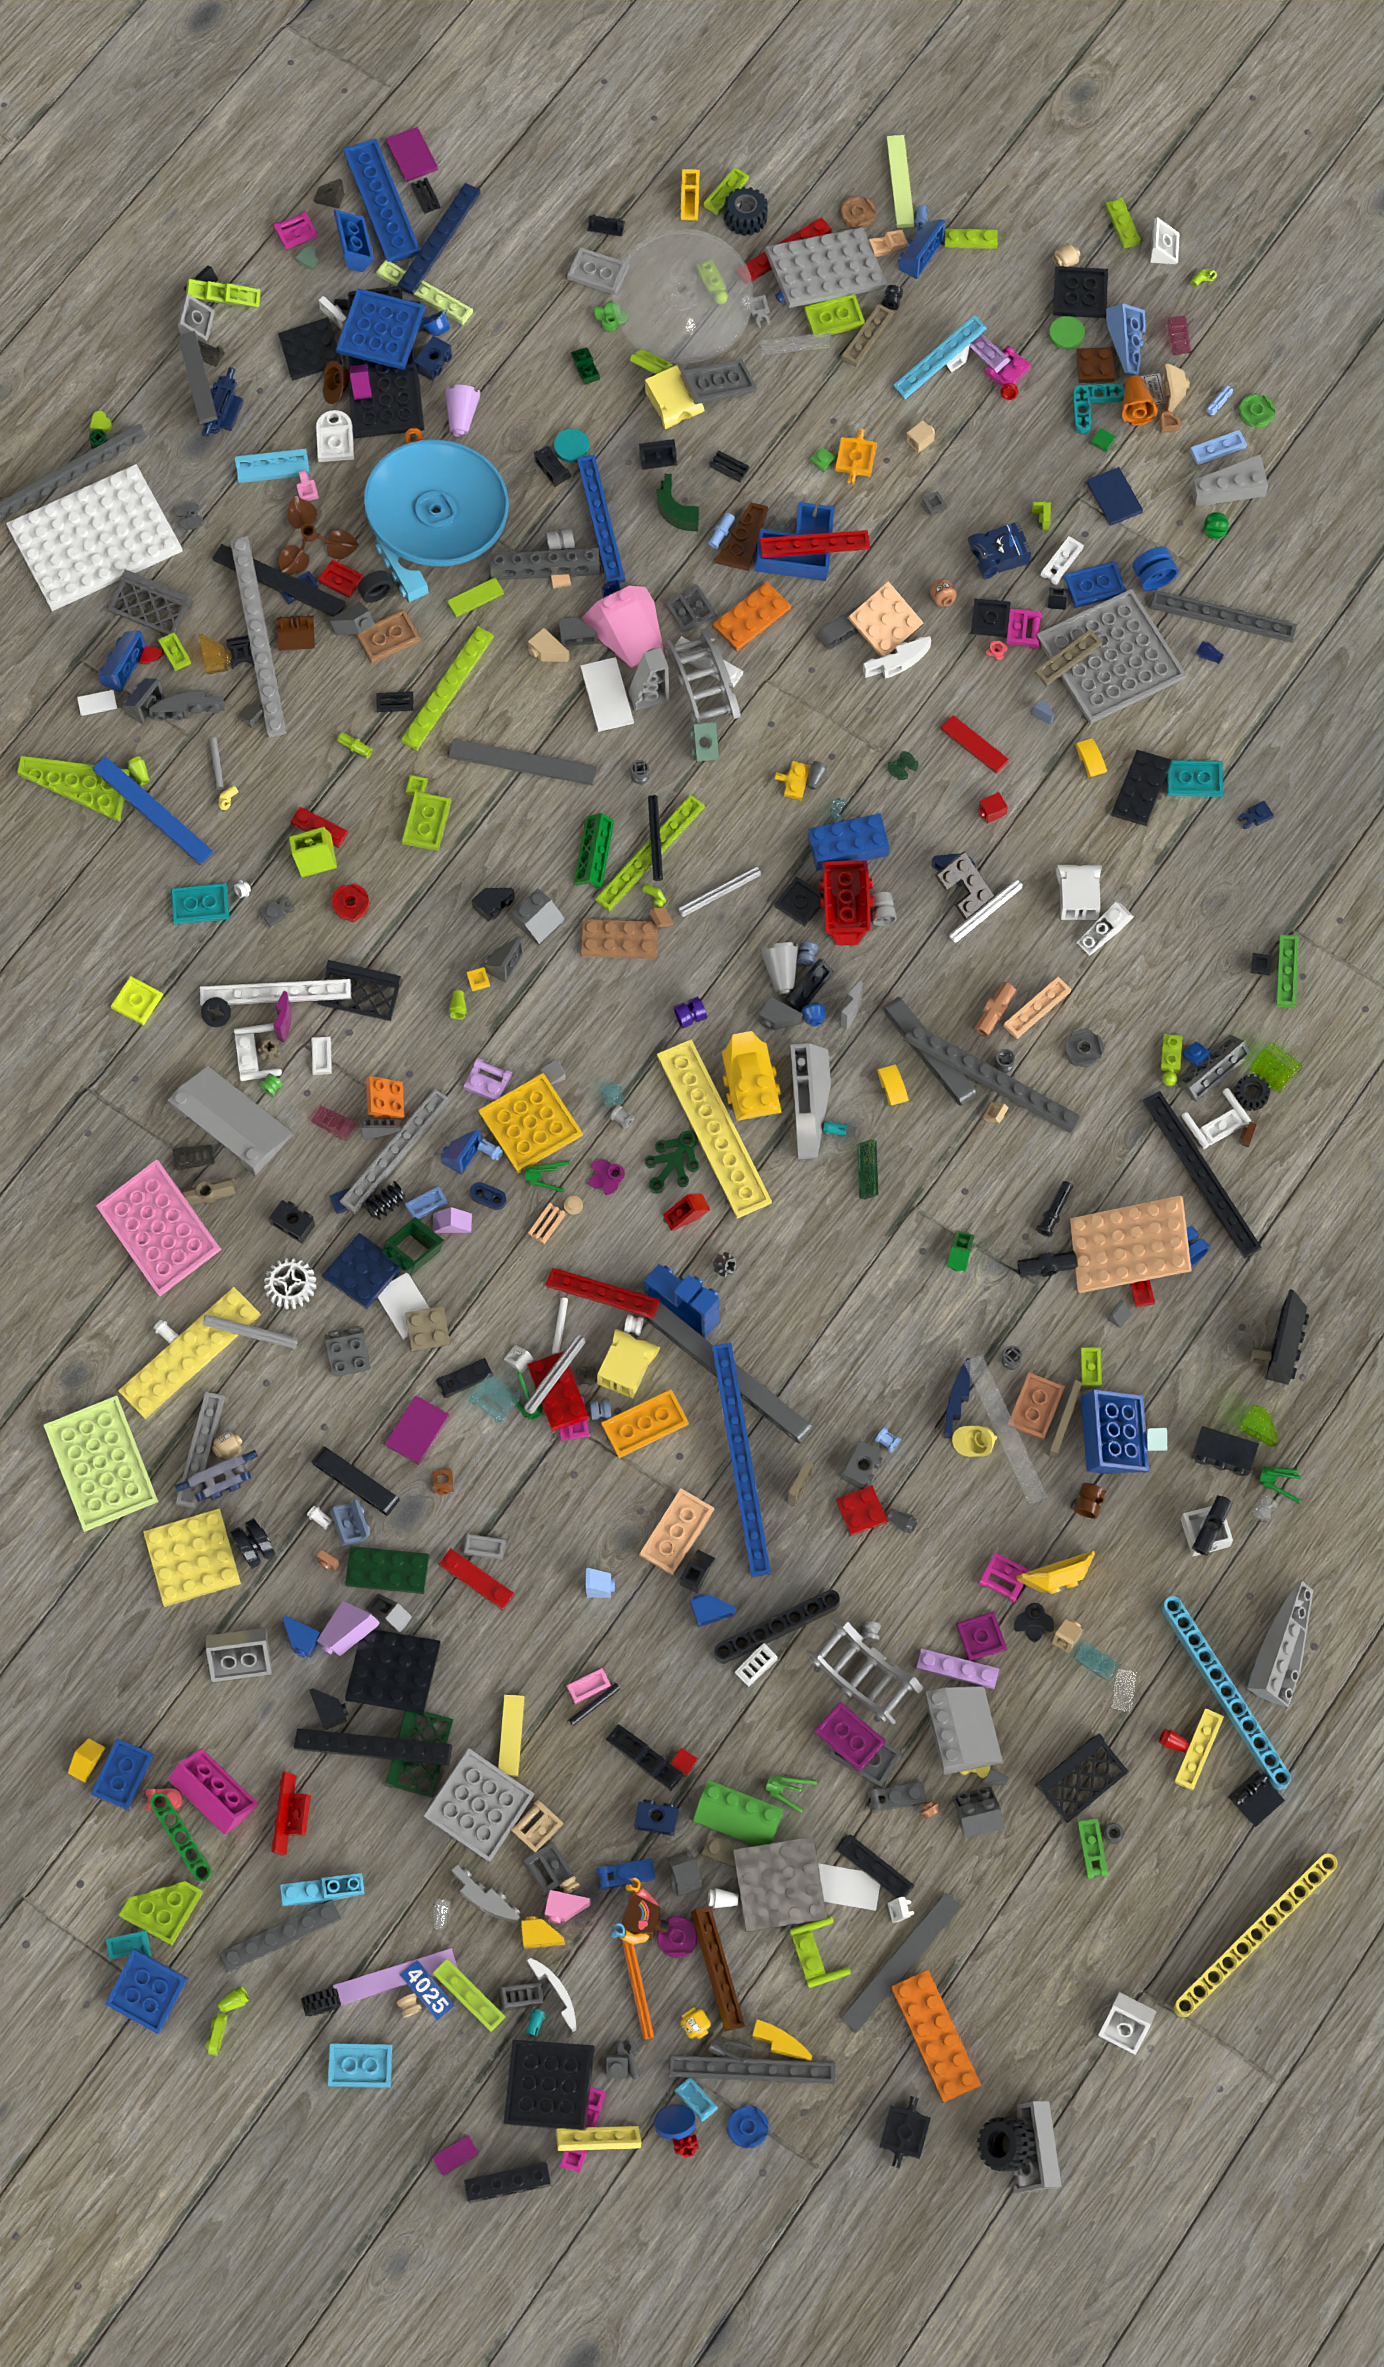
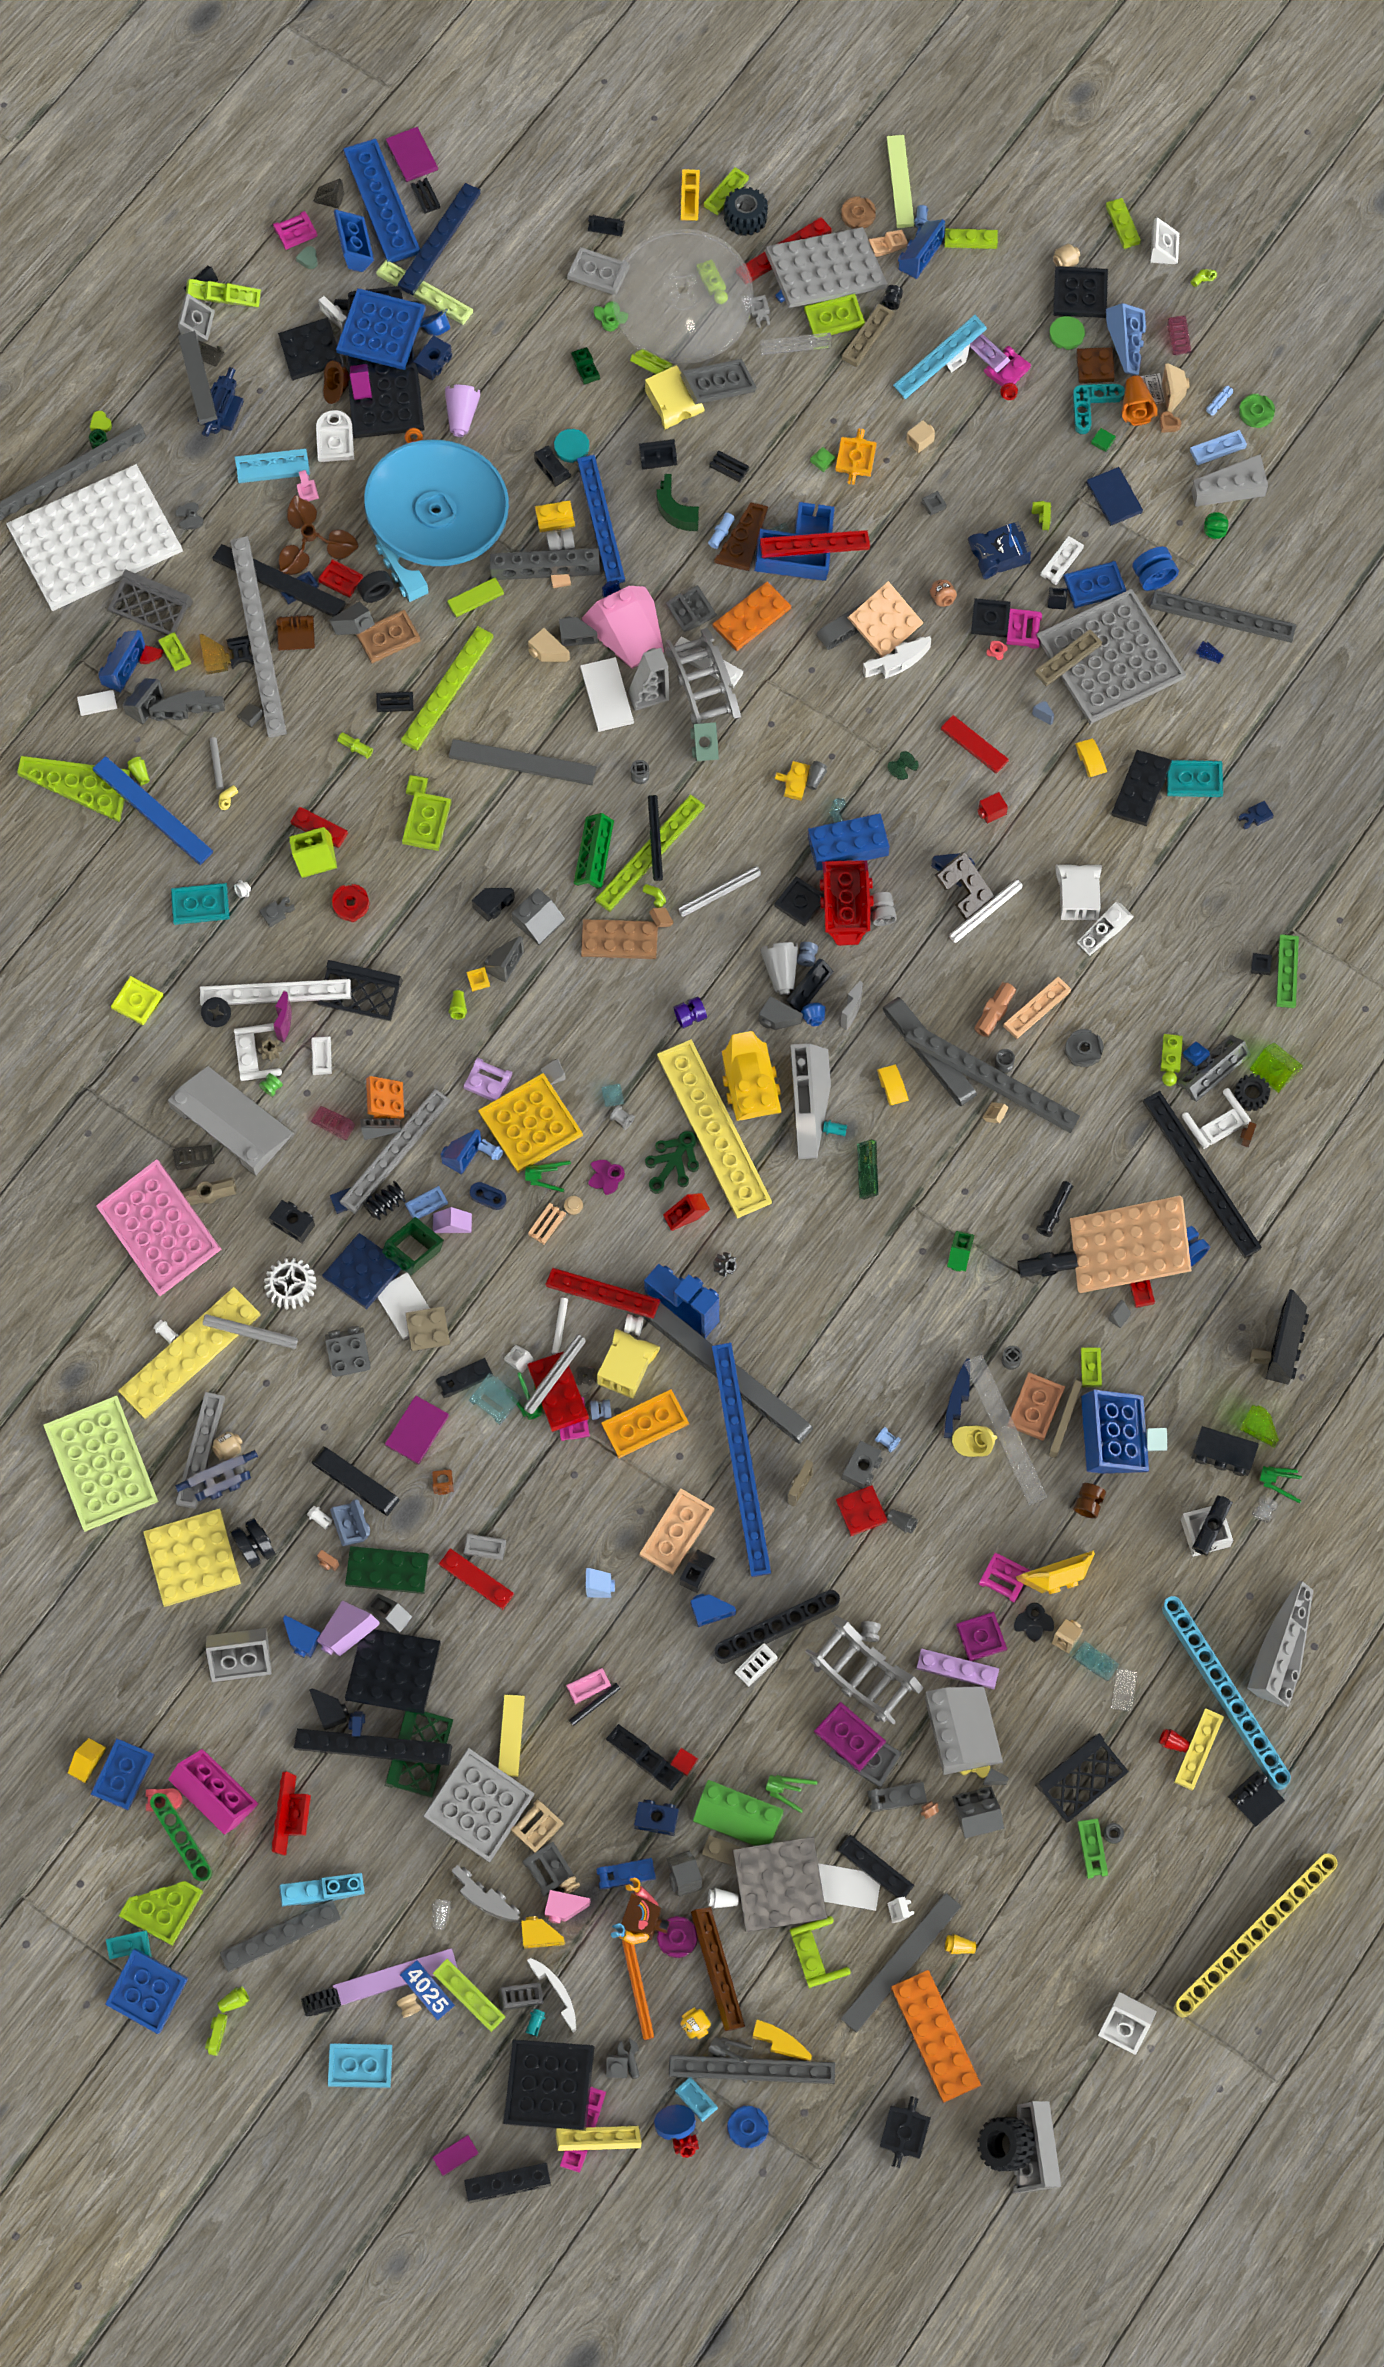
none -> dark blue plate [349,1711,365,1737]
none -> yellow plate [535,500,575,533]
none -> yellow cone [945,1934,976,1954]

